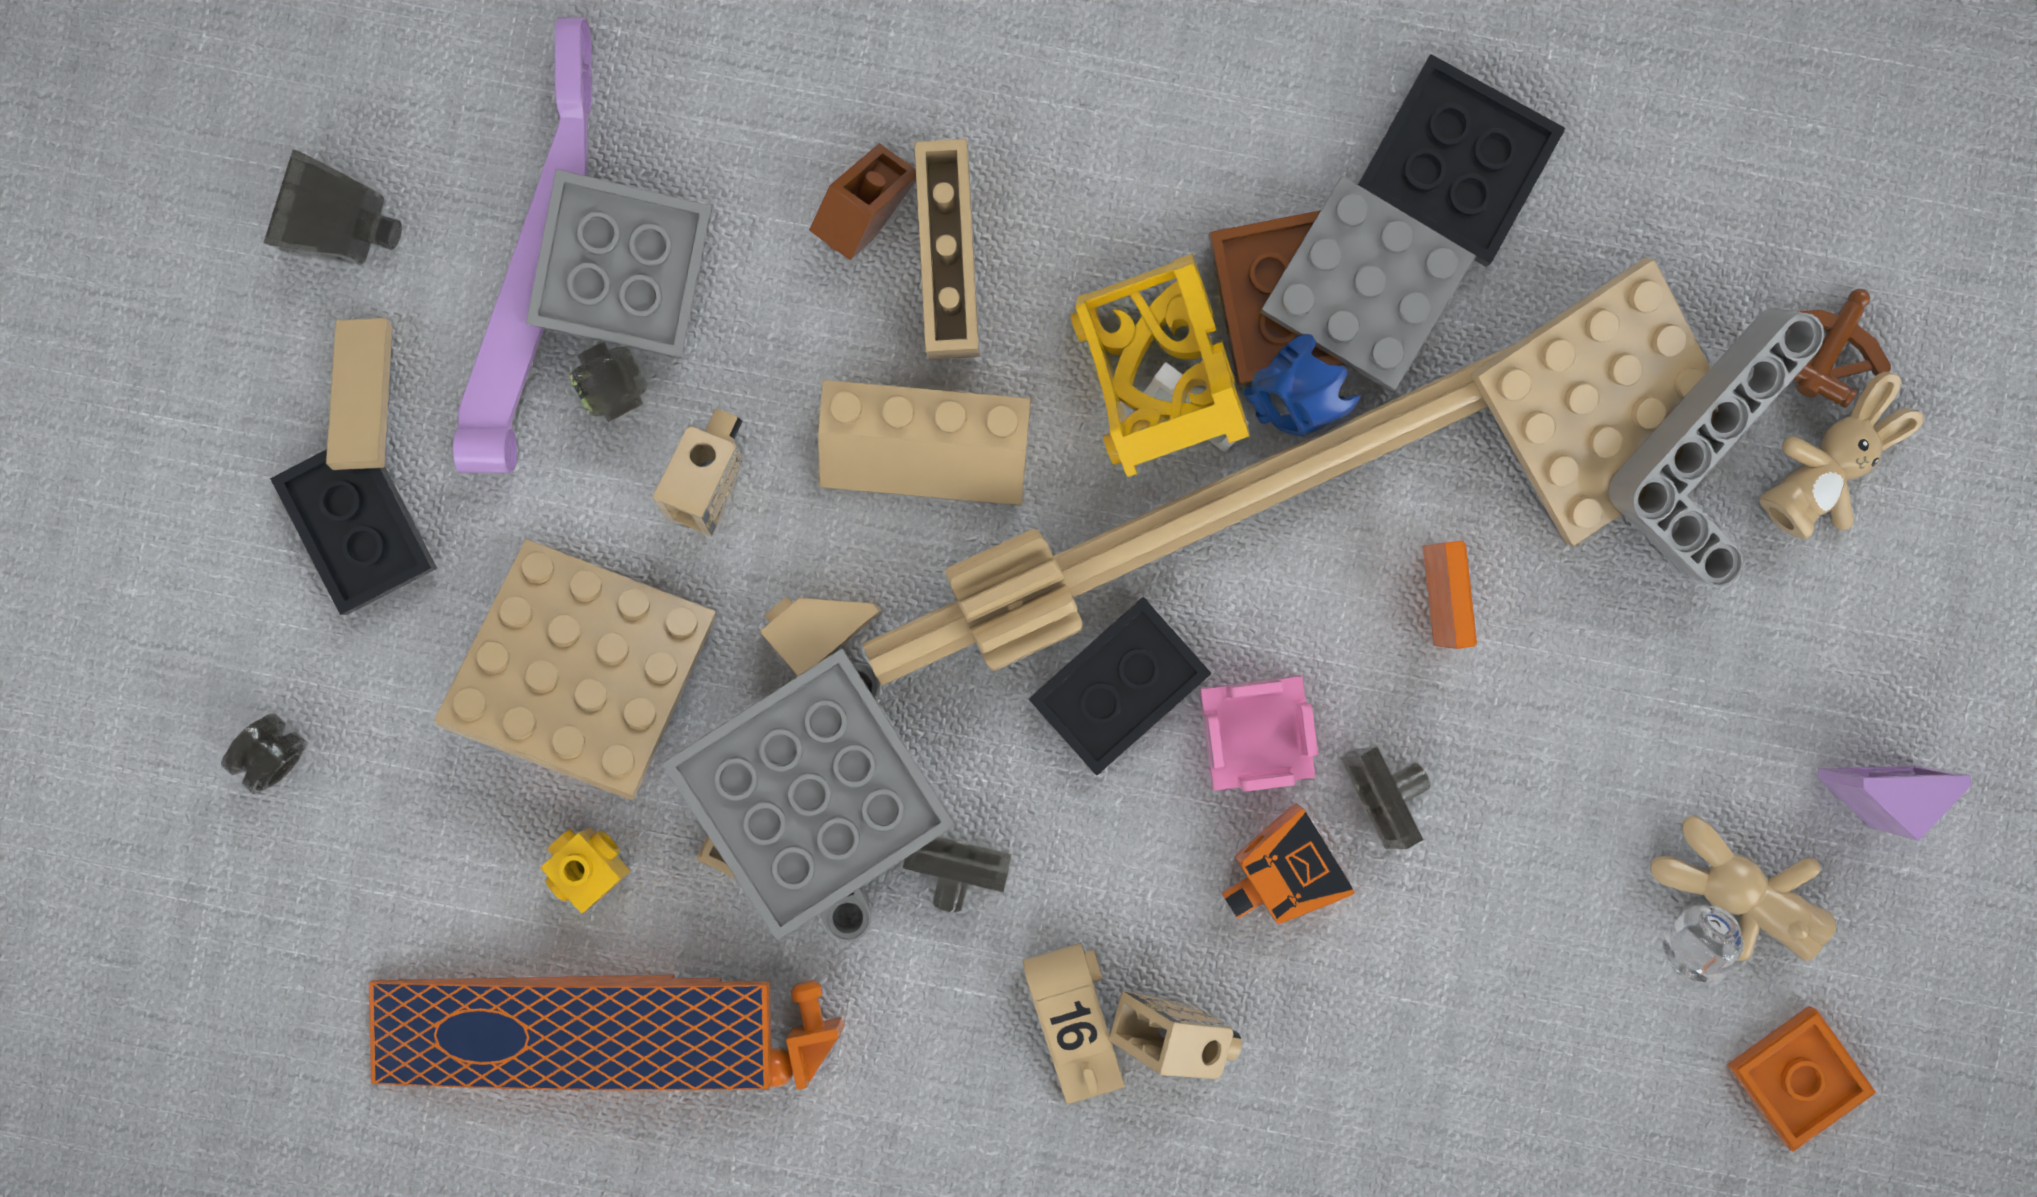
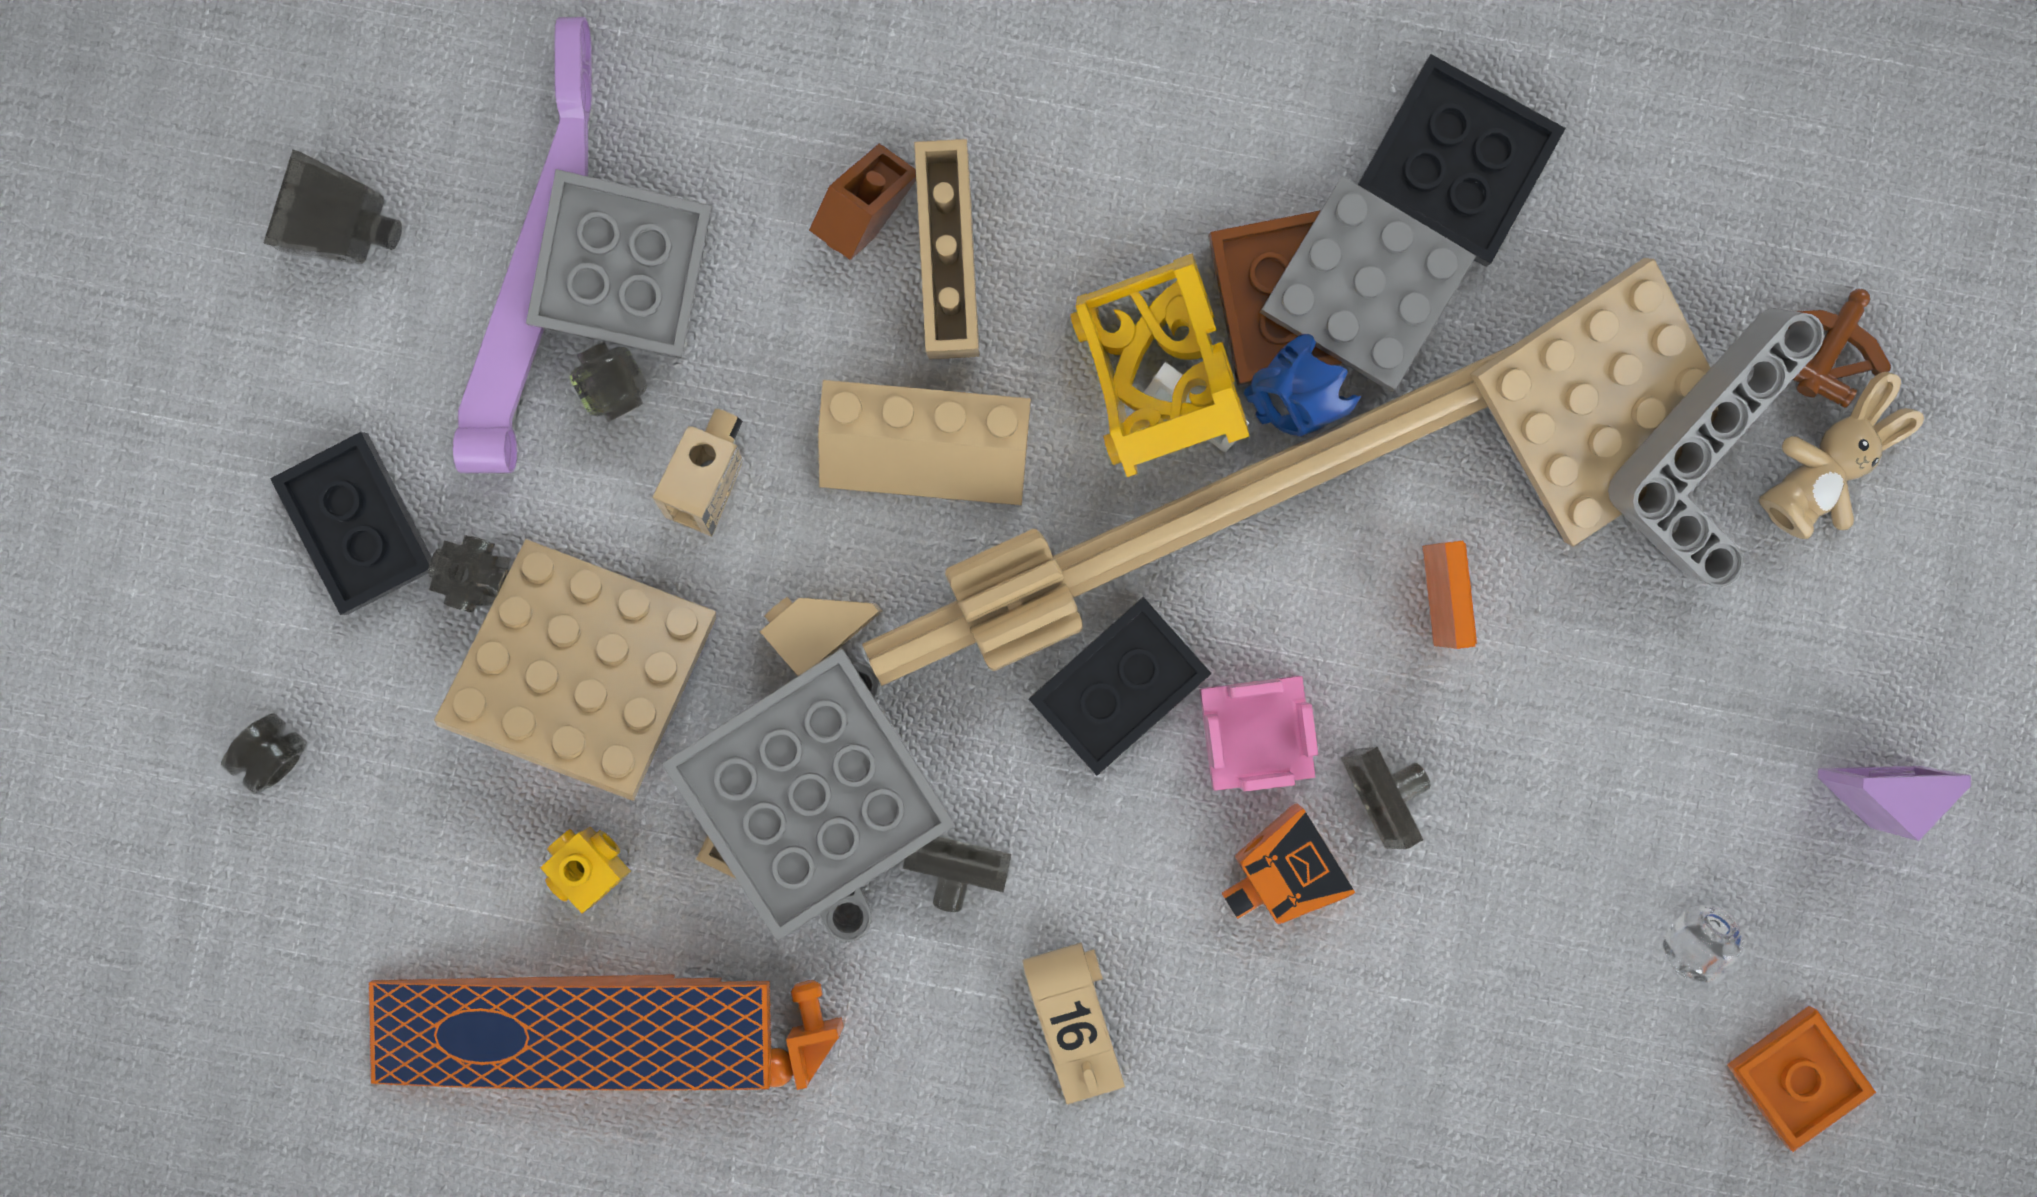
tan tile [326,318,393,470] -> none
tan torso [1109,991,1242,1079] -> none
tan animal [1650,816,1836,961] -> none
none -> clear smoke brick [428,534,511,612]

